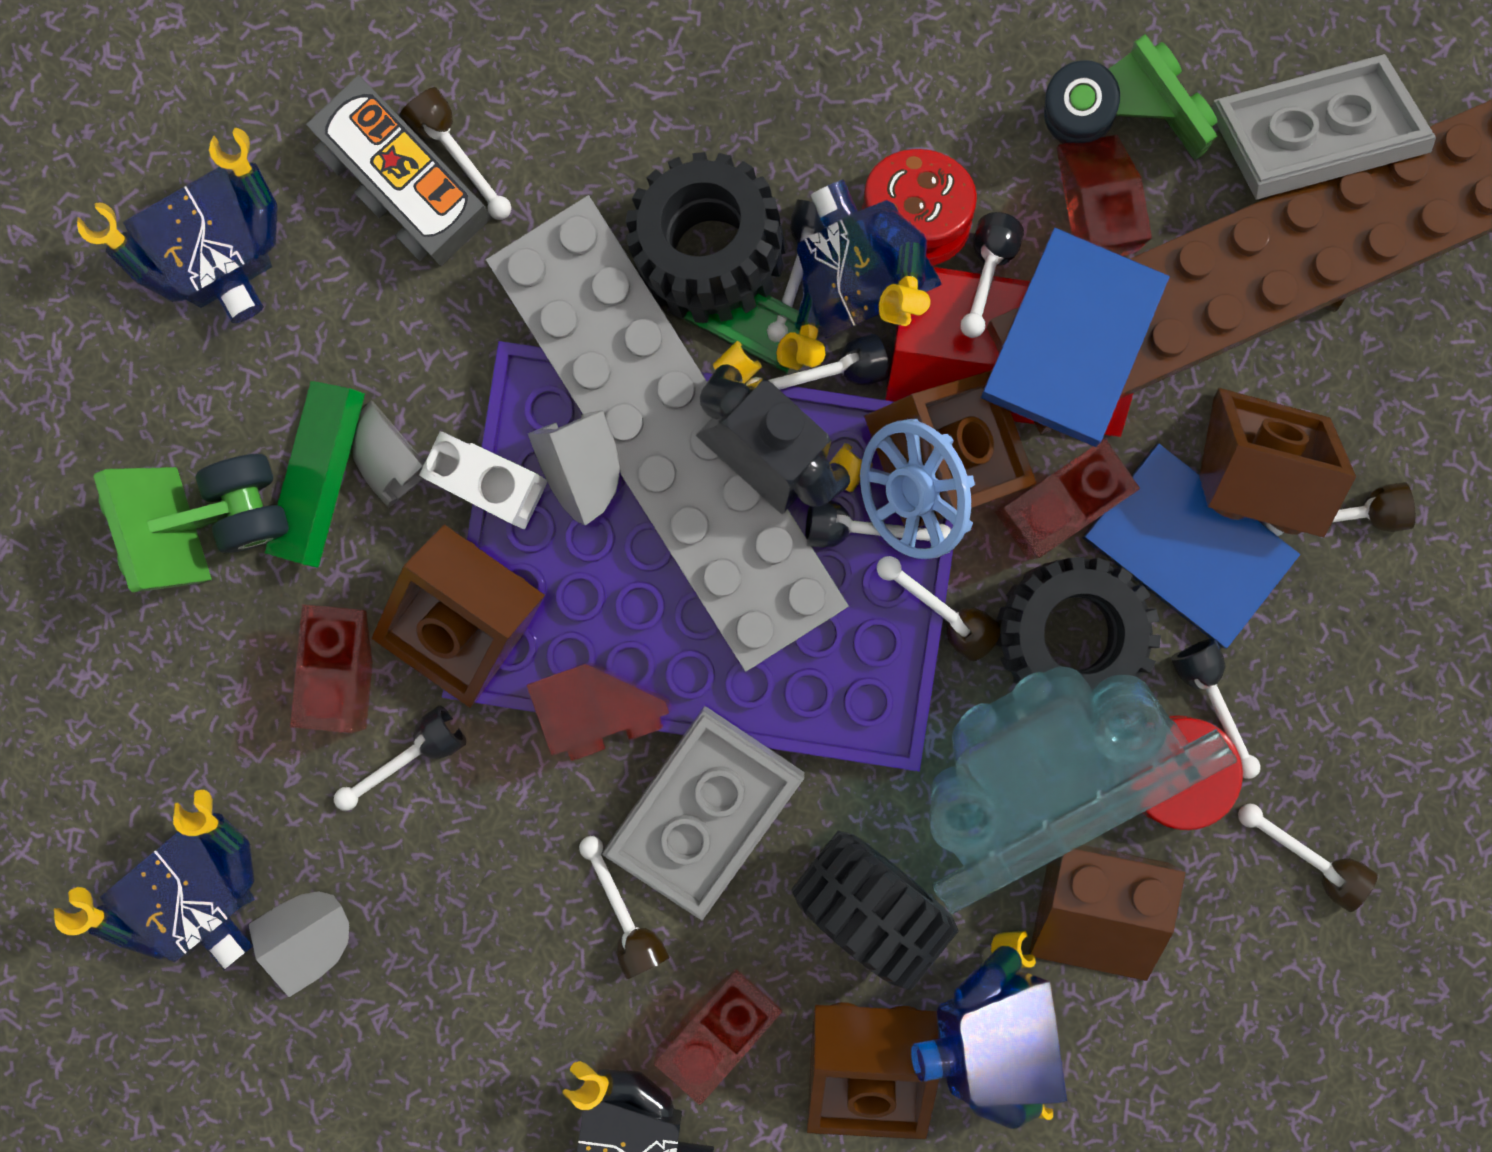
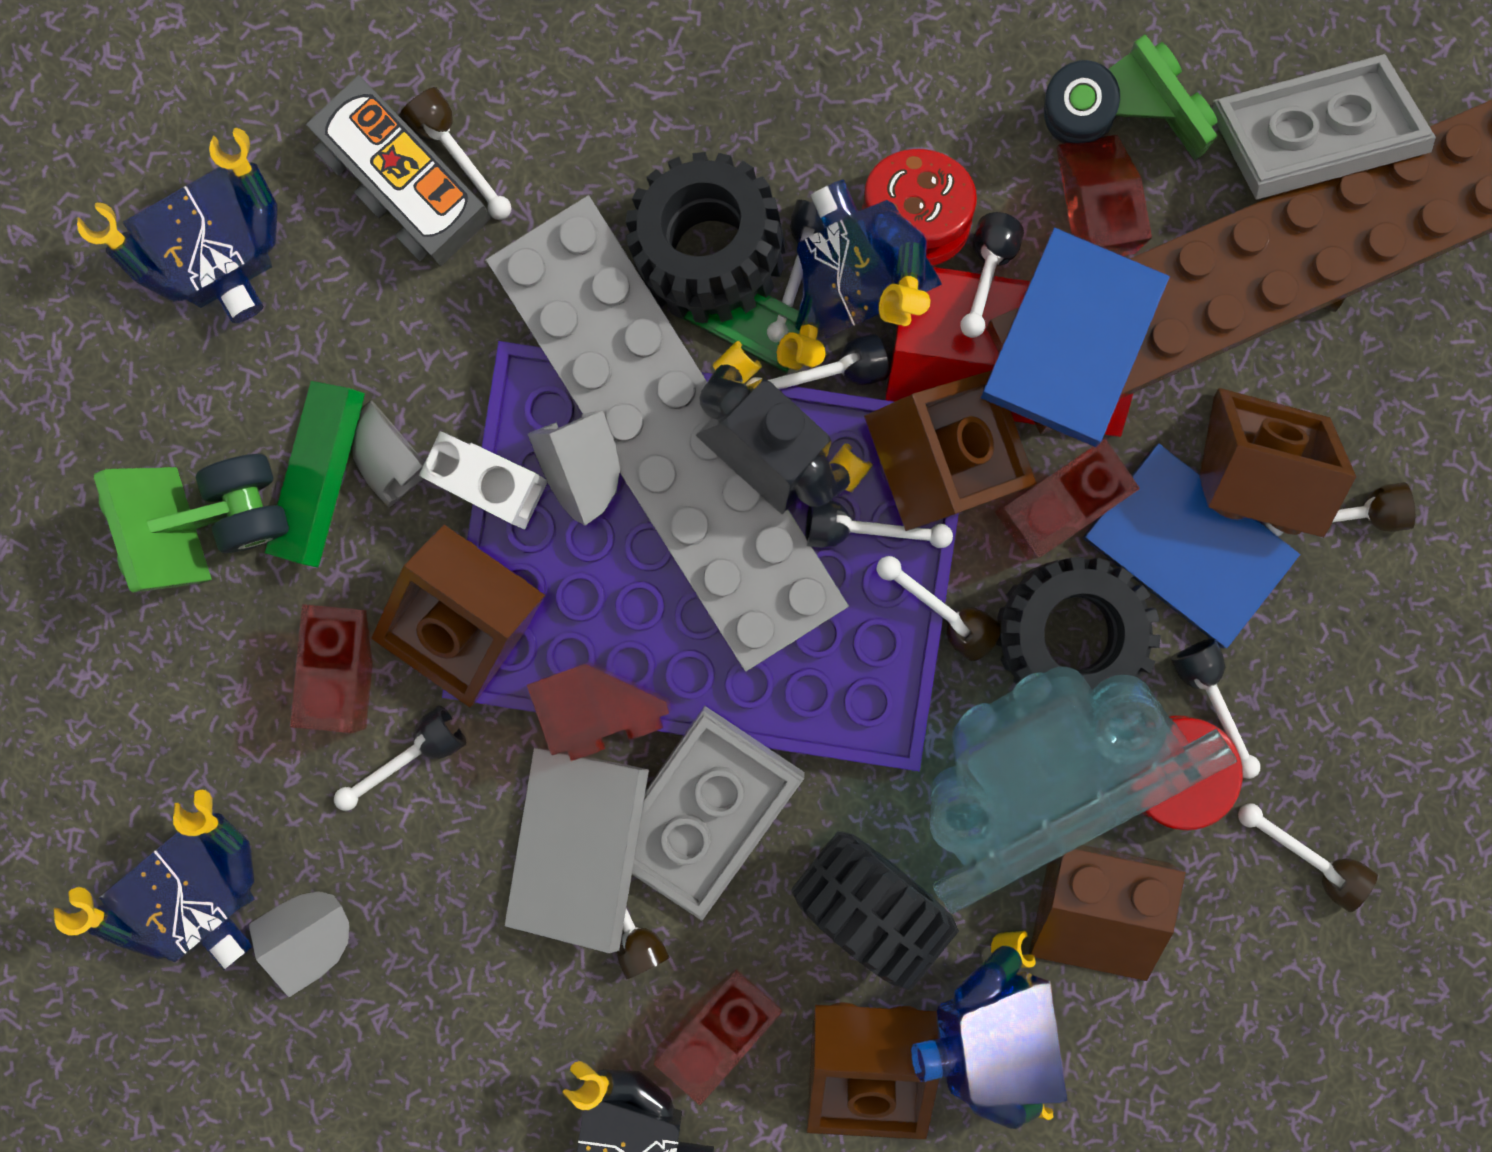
light blue wheel [860,419,975,559] -> none
none -> light grey tile [505,748,649,953]

